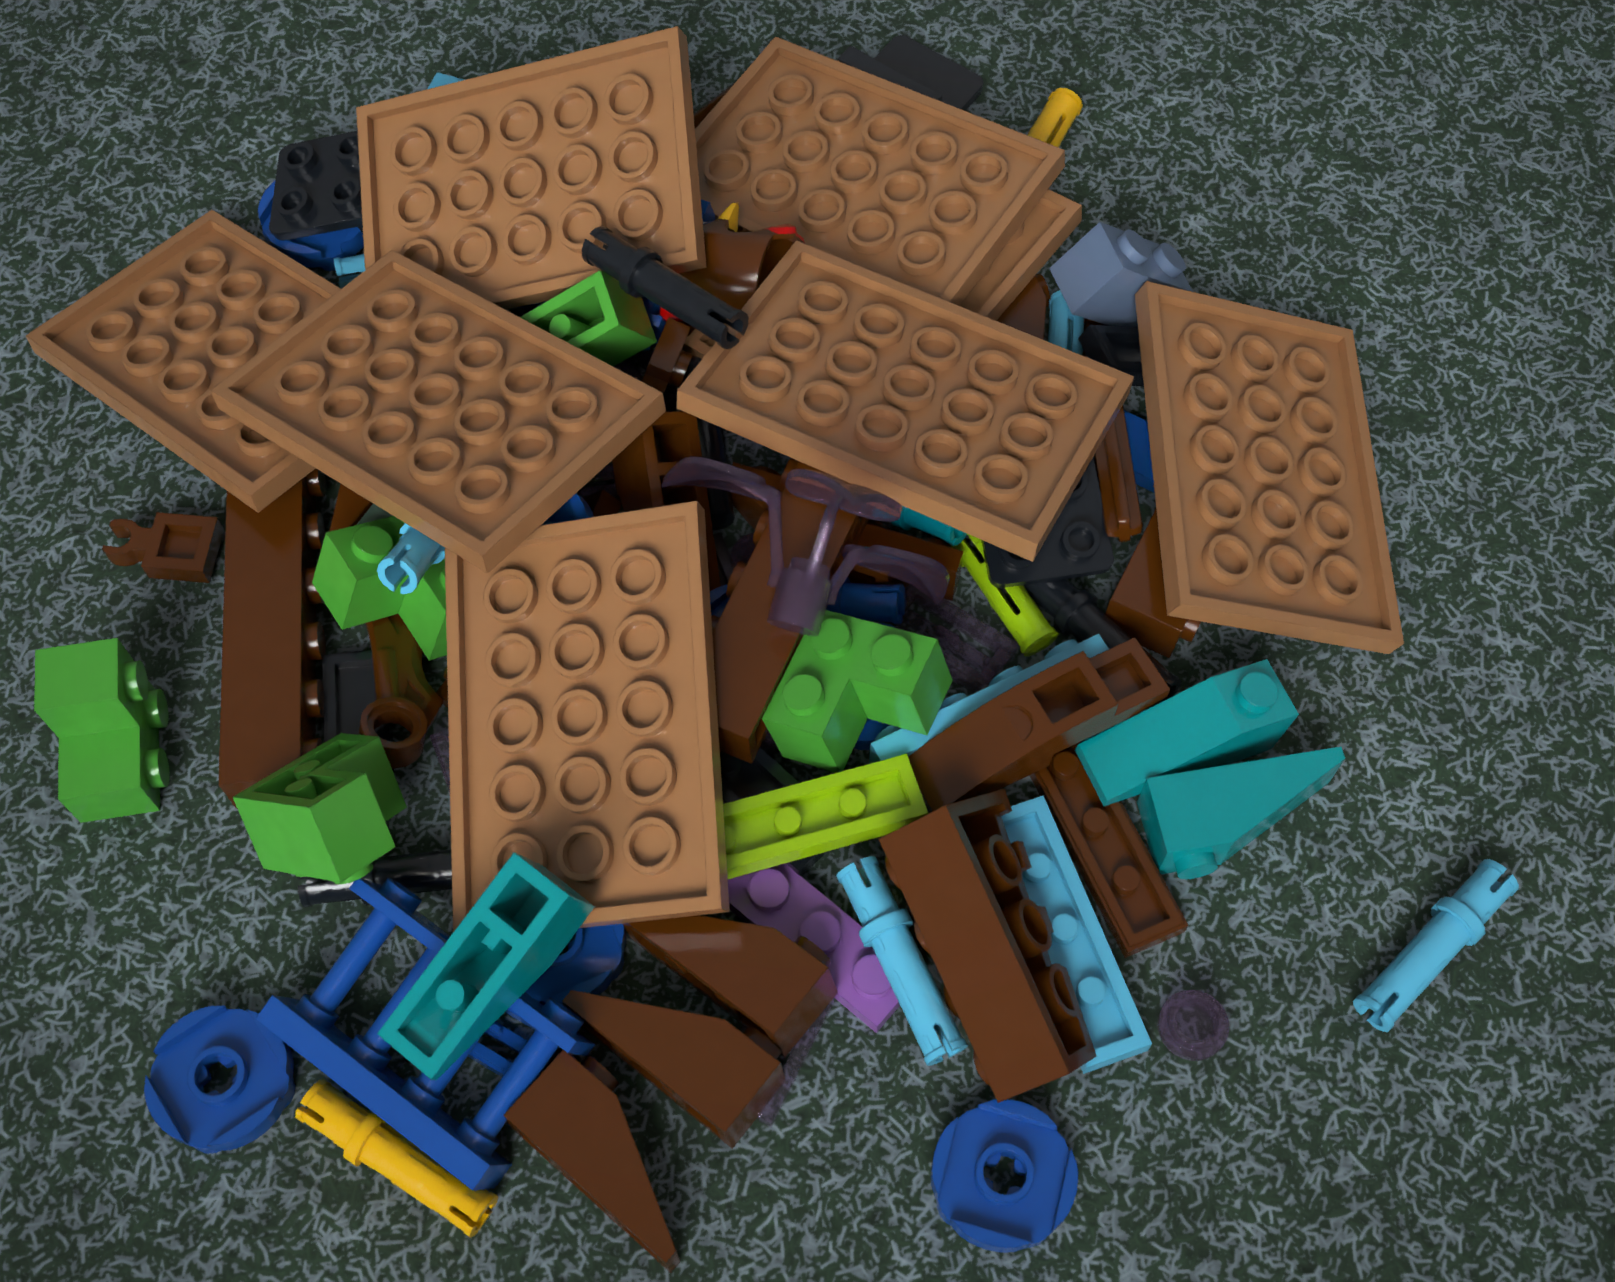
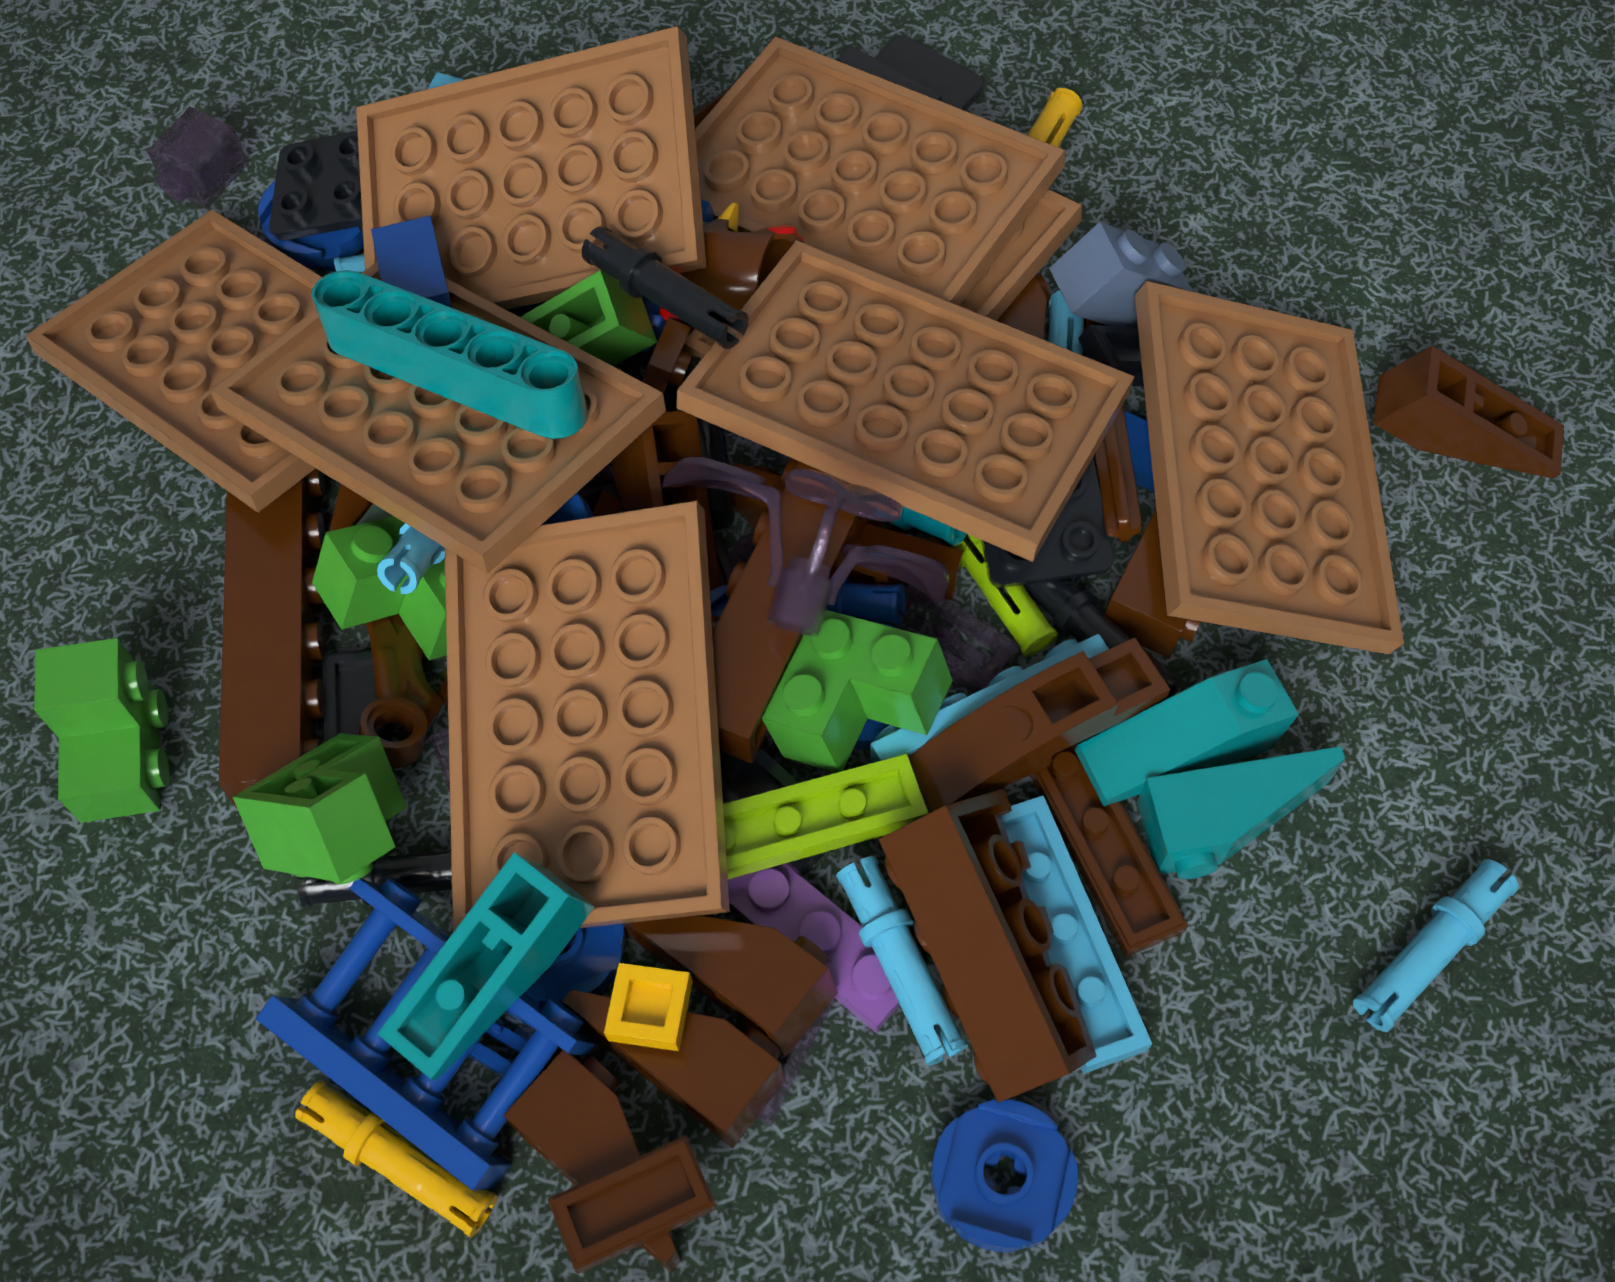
reddish brown plate [102,512,224,583] -> none
blue plate [144,1005,295,1154] -> none
clear purple plate [1158,990,1229,1061] -> none
none -> clear purple brick [147,107,248,209]
none -> teal beam [311,270,588,439]
none -> blue tile [371,216,452,308]
none -> reddish brown tile [547,1136,717,1274]
none -> yellow plate [604,963,693,1051]
none -> reddish brown slope [1373,345,1564,478]

